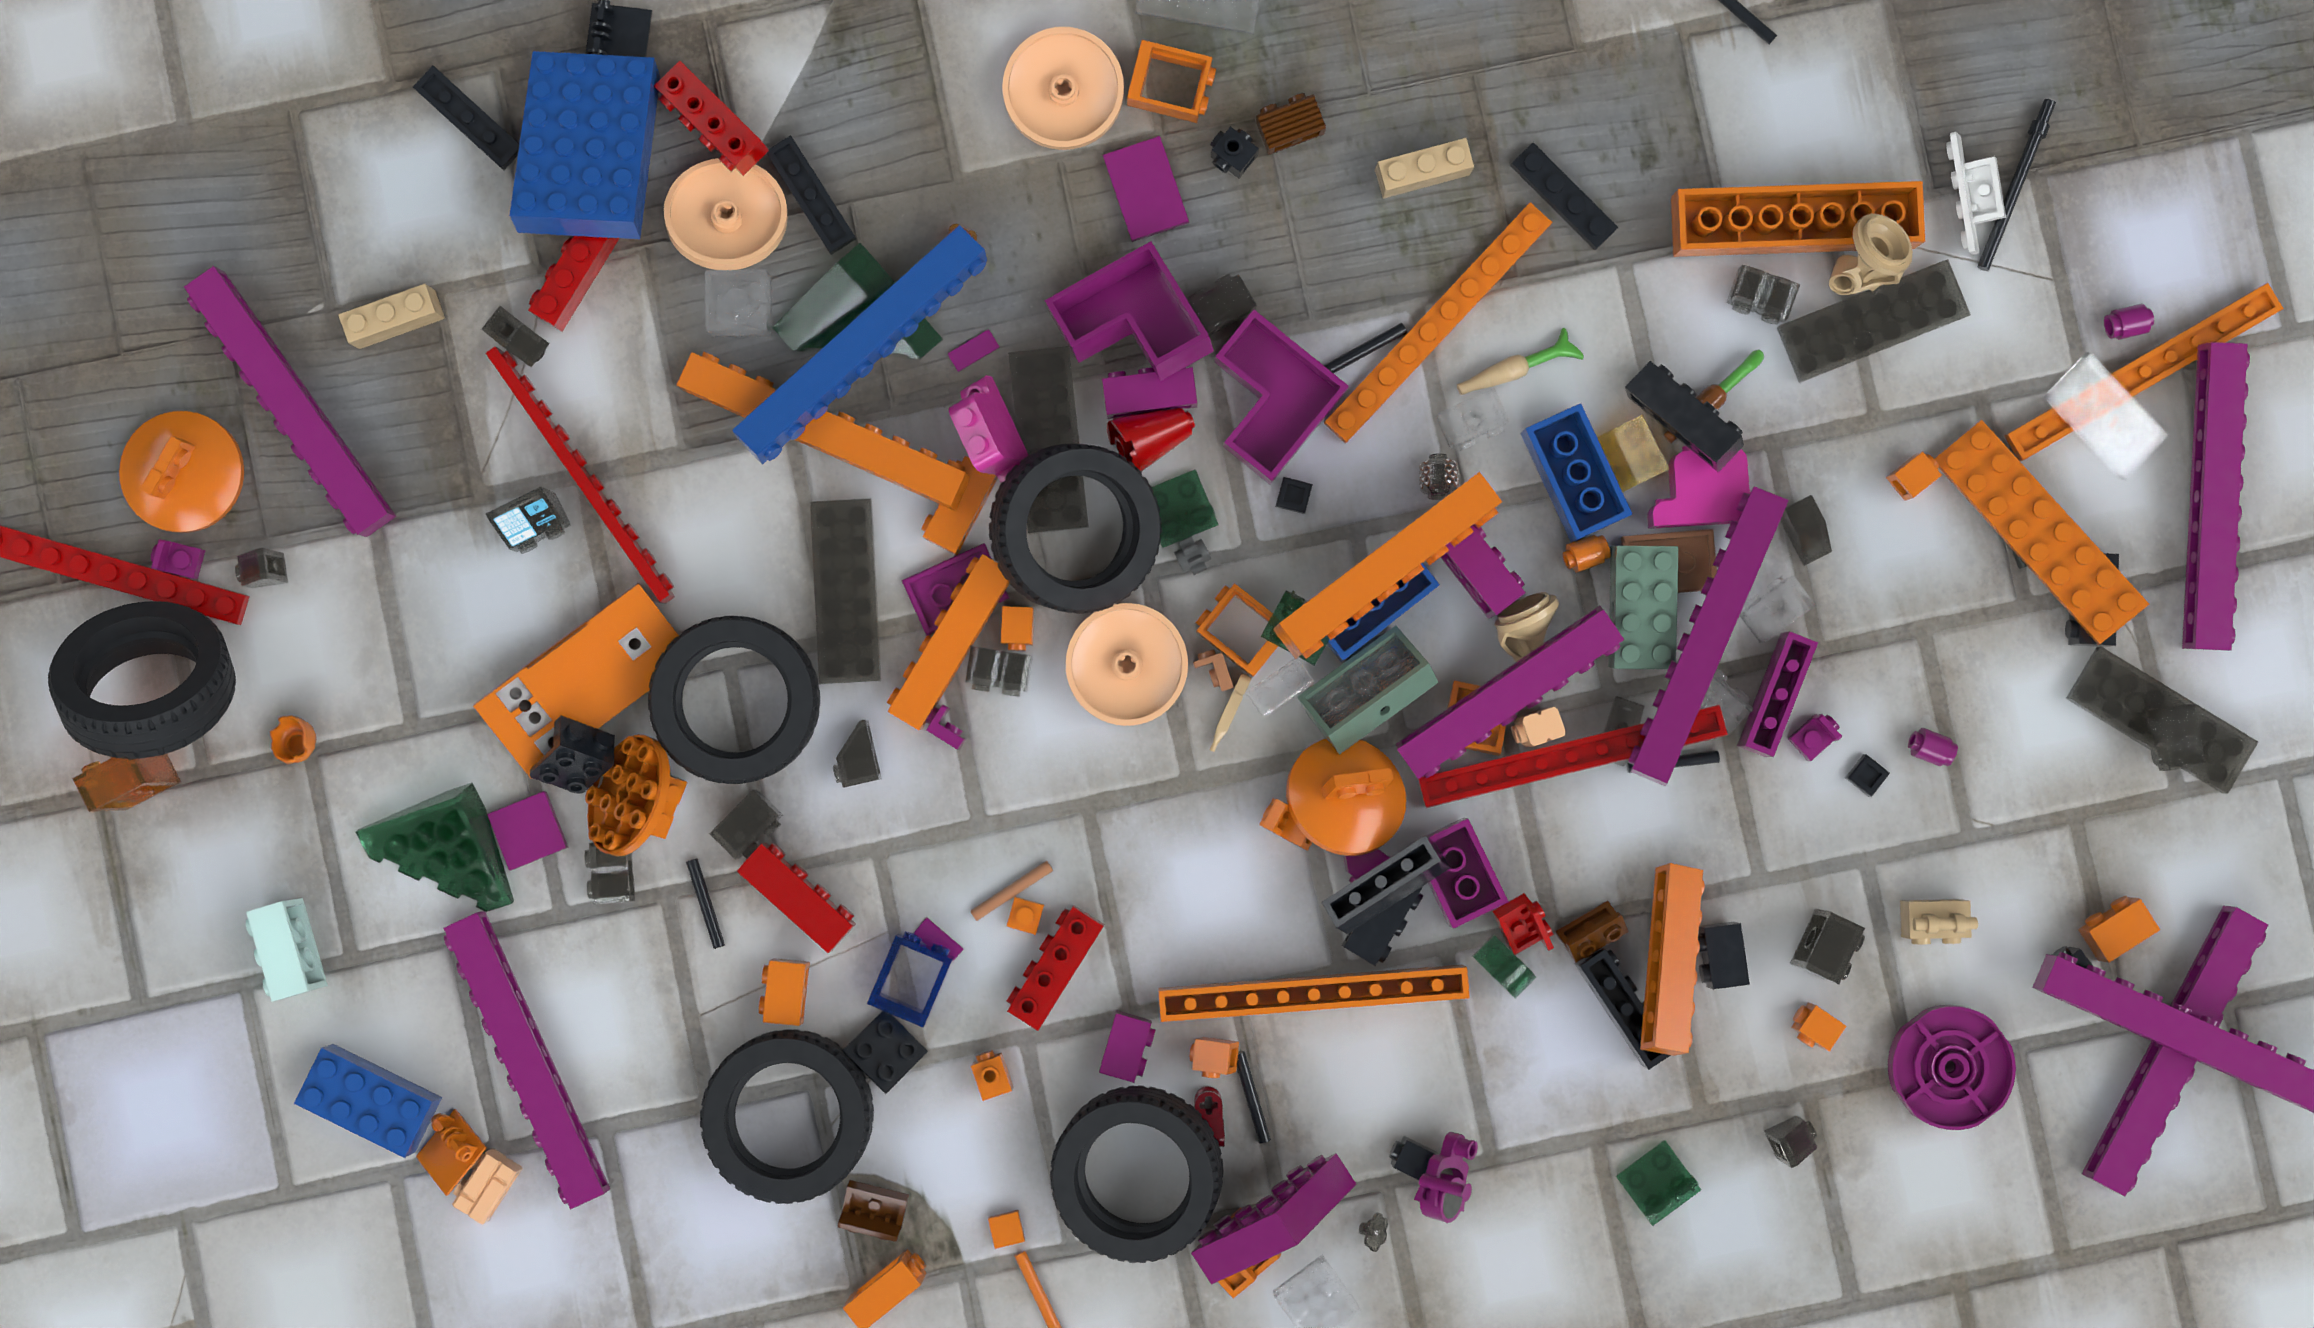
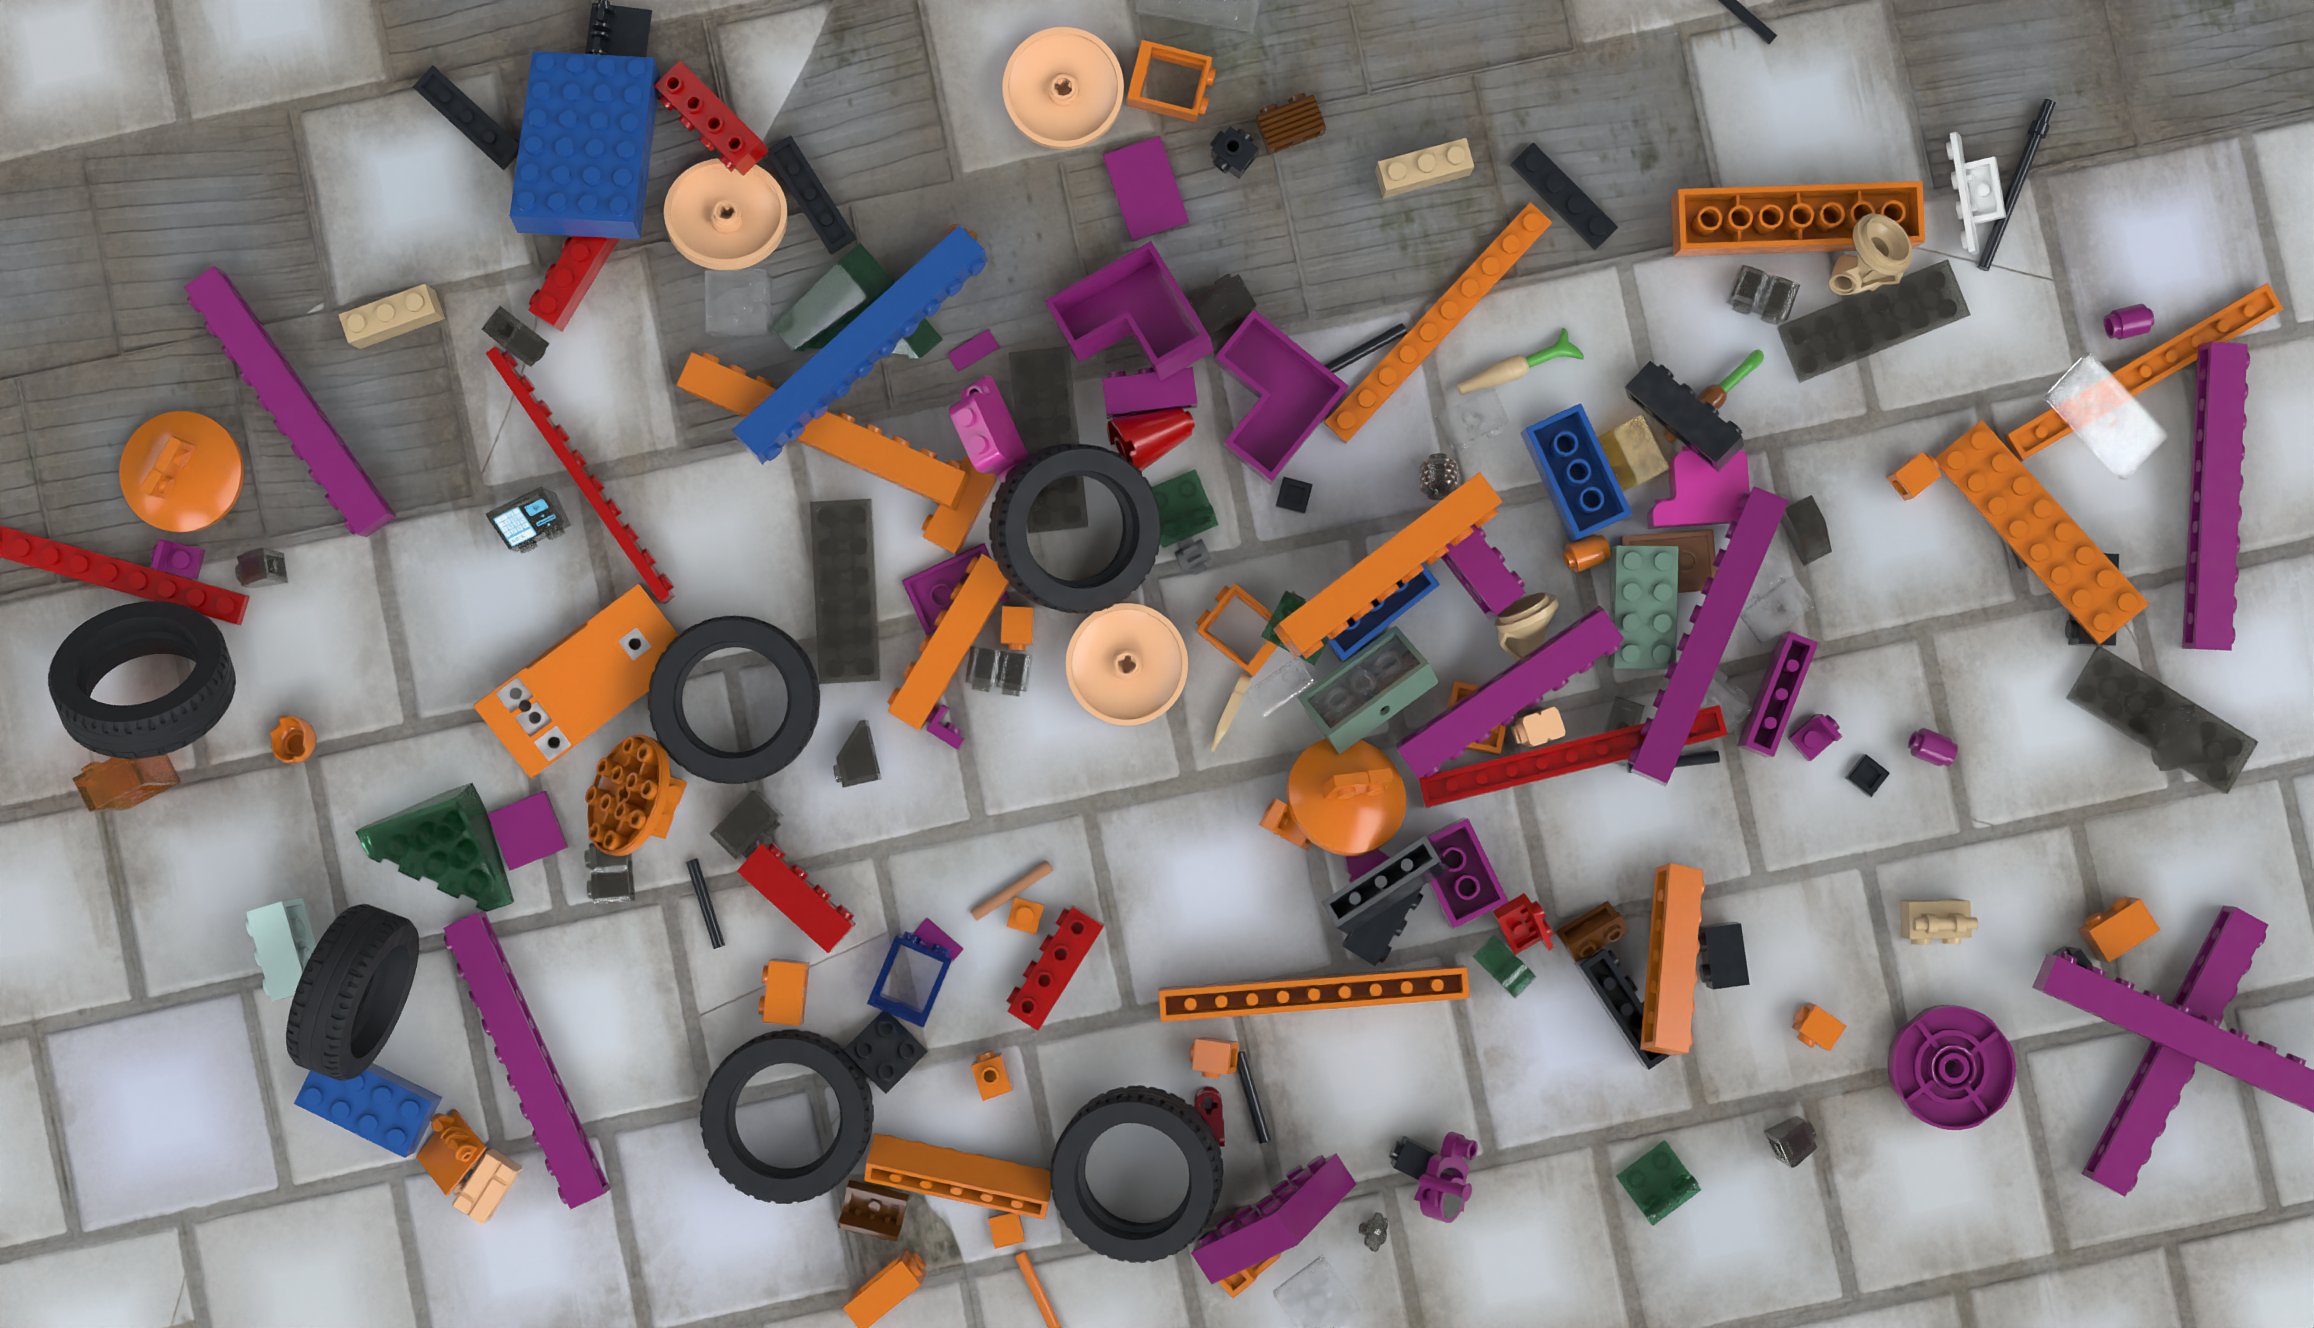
black bracket [530,716,615,794] -> none
magenta brick [1099,1010,1156,1083] -> none
nougat bracket [1193,649,1234,692] -> none
clear smoke brick [1790,909,1865,984] -> none
none -> black tyre [286,904,419,1081]
none -> orange brick [864,1133,1052,1220]

